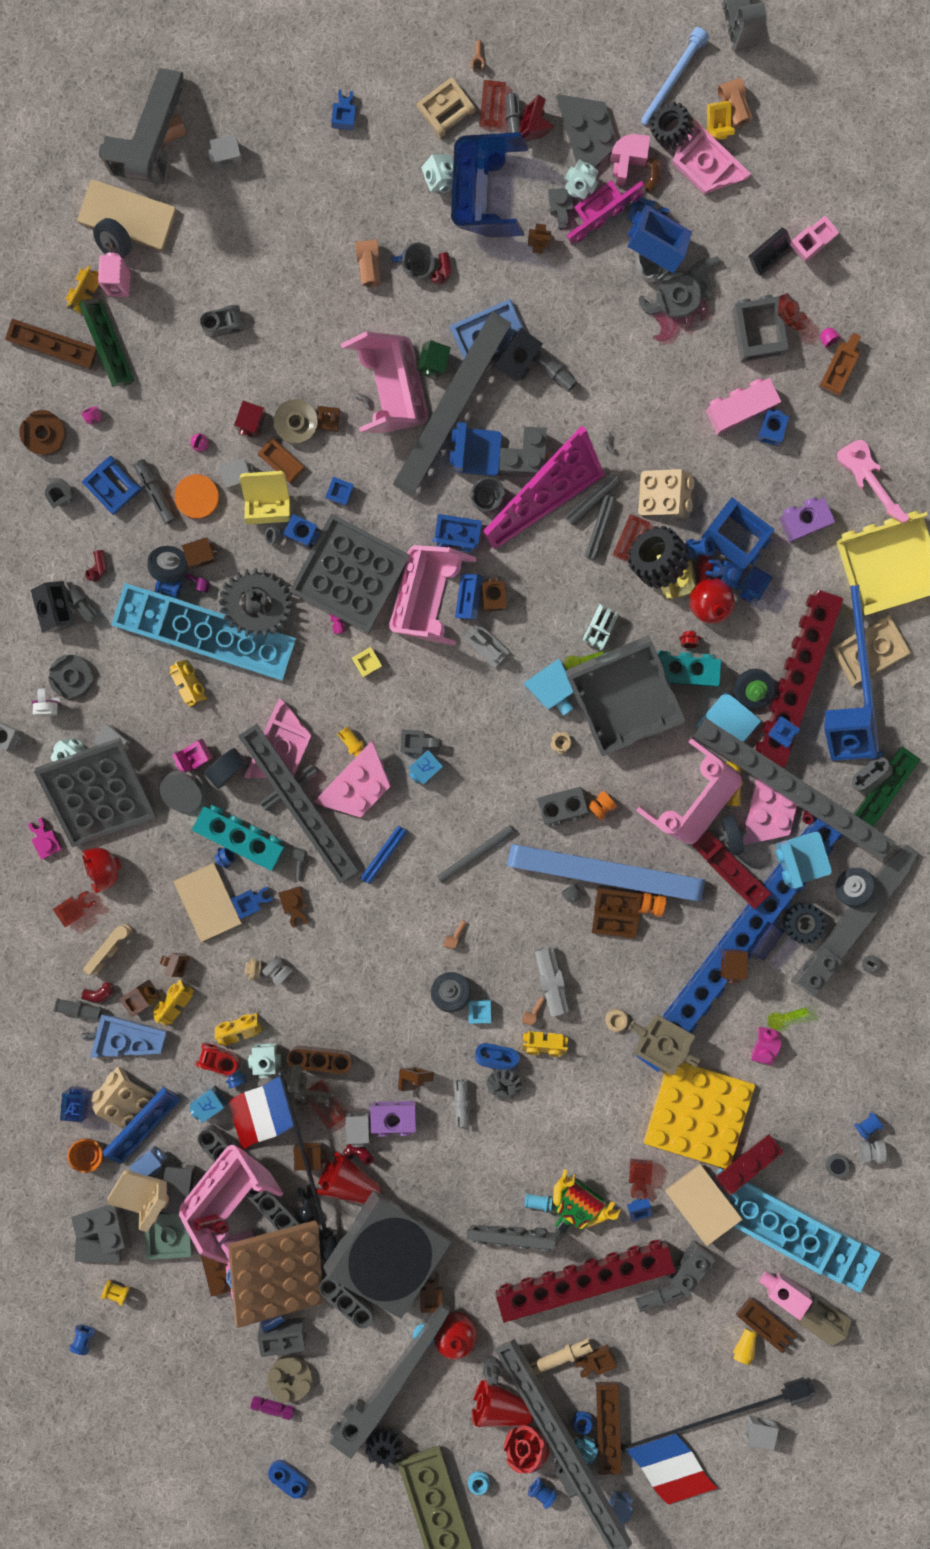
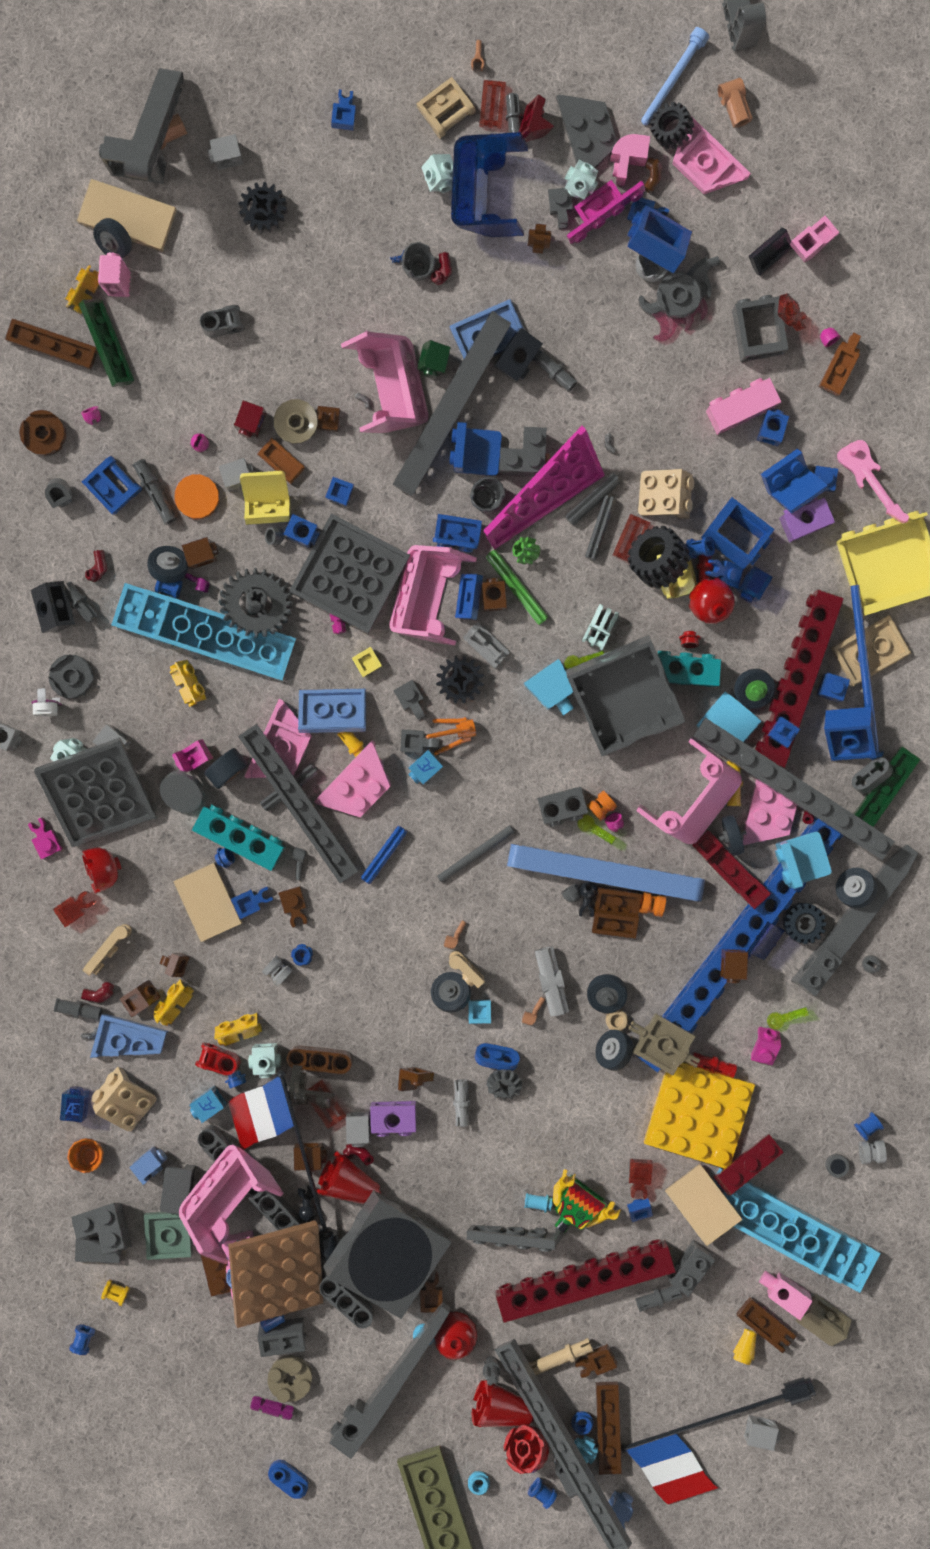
blue tile [103,1086,181,1164] -> none
tan bracket [107,1170,169,1232] -> none
dark red arm [194,1214,229,1234] -> none
tan plate [245,958,261,980] -> none
nougat piece [355,239,381,287] -> none
black gear [365,1427,403,1469] -> none
yellow hinge [522,1031,568,1057] -> none
tan plate [550,732,572,754] -> none
yellow bracket [707,101,735,140] -> none
none -> black gear [238,182,288,234]
none -> blue plate [291,944,313,966]
none -> medium blue tile [298,689,366,733]
none -> dark grey plate [393,680,426,720]
none -> orange plant [426,717,476,755]
none -> black gear [436,656,484,704]
none -> tan plate [449,951,484,988]
none -> bright green axle [486,550,548,625]
none -> bright green gear [512,537,540,565]
none -> clear neon green bar [577,815,617,845]
none -> black arm [578,882,597,917]
none -> black wheel [587,974,627,1013]
none -> black wheel [595,1030,633,1071]
none -> dark pink hinge [605,813,624,832]
none -> red pin [690,1052,737,1079]
none -> blue bracket [761,449,828,513]
none -> blue plate [814,466,838,492]
none -> blue brick [816,673,850,702]

